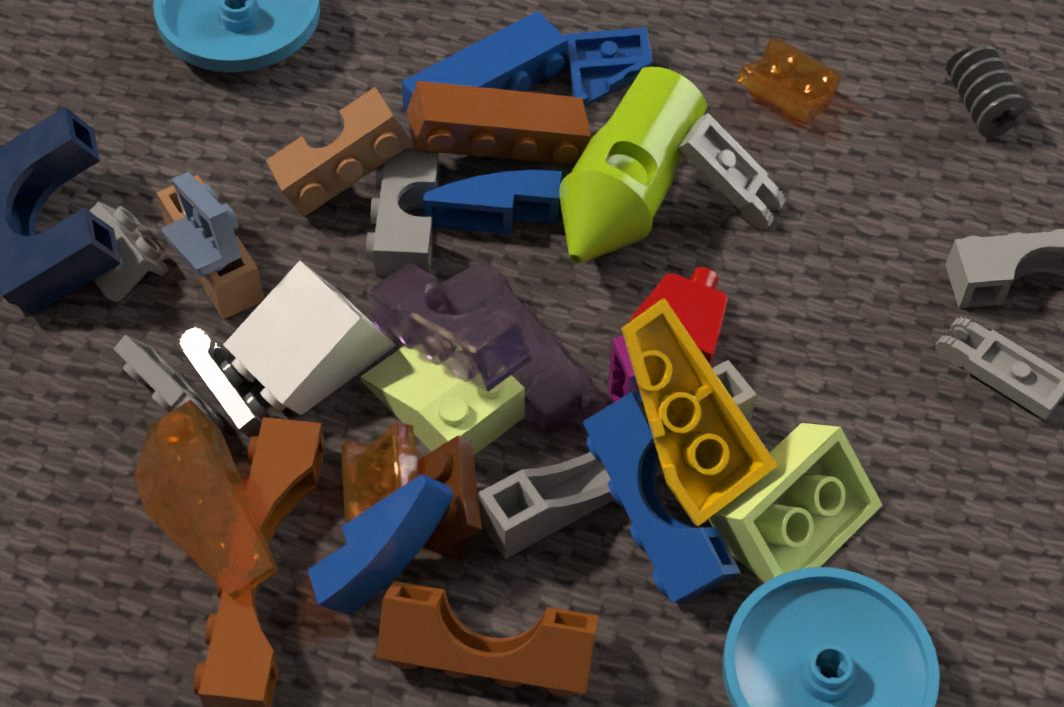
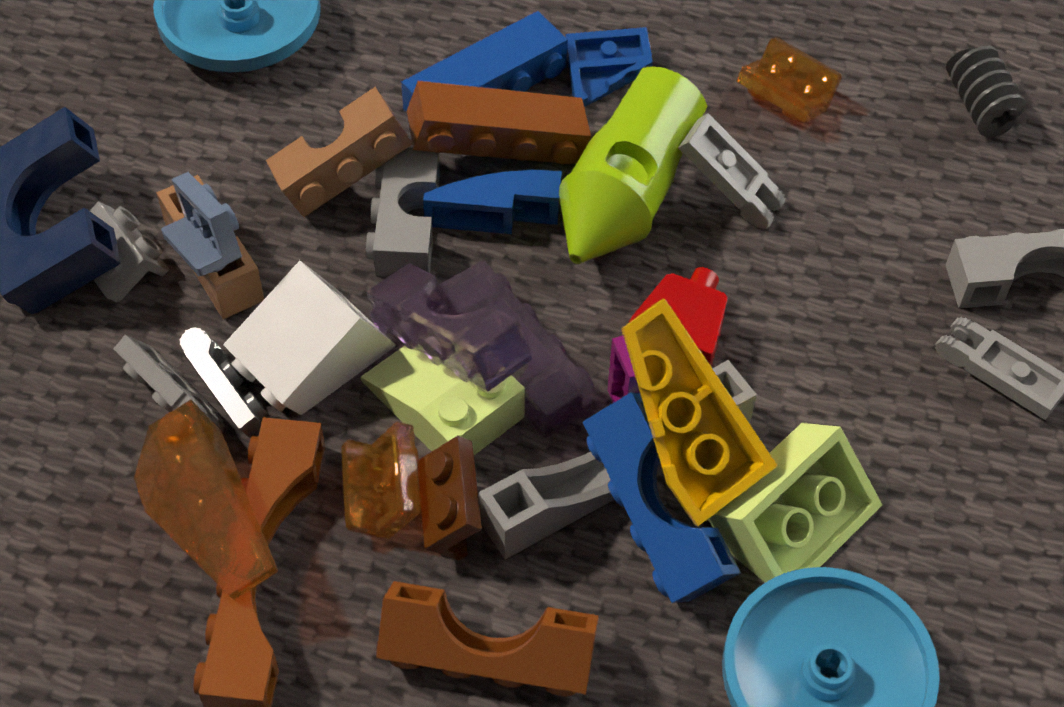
blue slope [307,474,454,615] -> none

